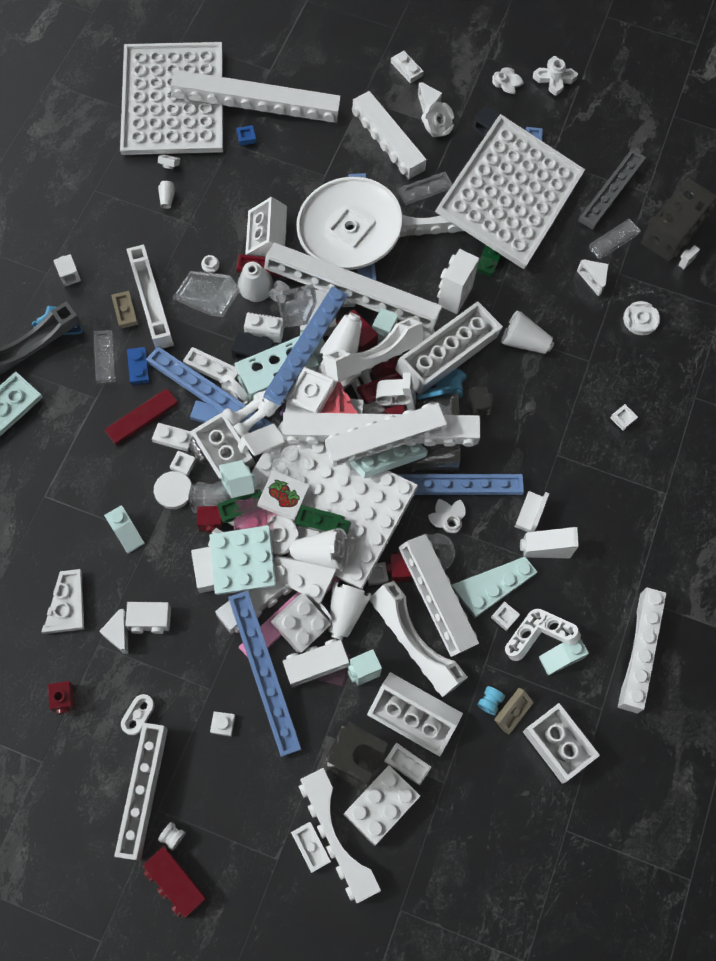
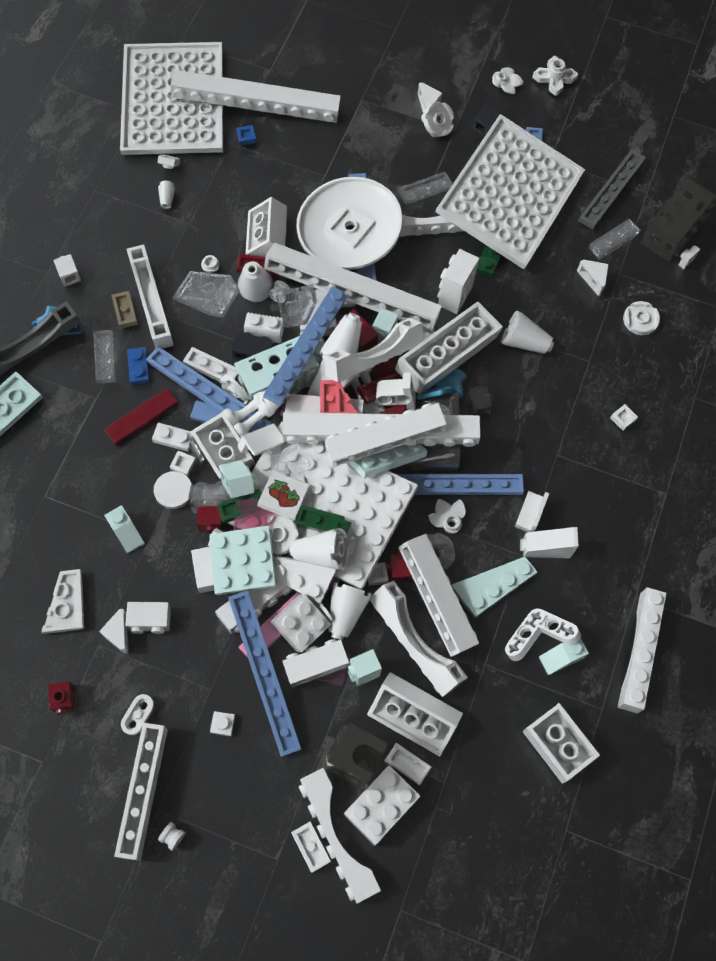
dark red brick [143,846,207,918] -> none
white tile [285,367,337,413] -> none
white brick [352,91,426,179] -> none
white plate [391,51,424,83] -> none
medium azure wheel [477,686,505,715] -> none
white plate [491,602,520,631] -> none
dark tan plate [494,688,534,734] -> none

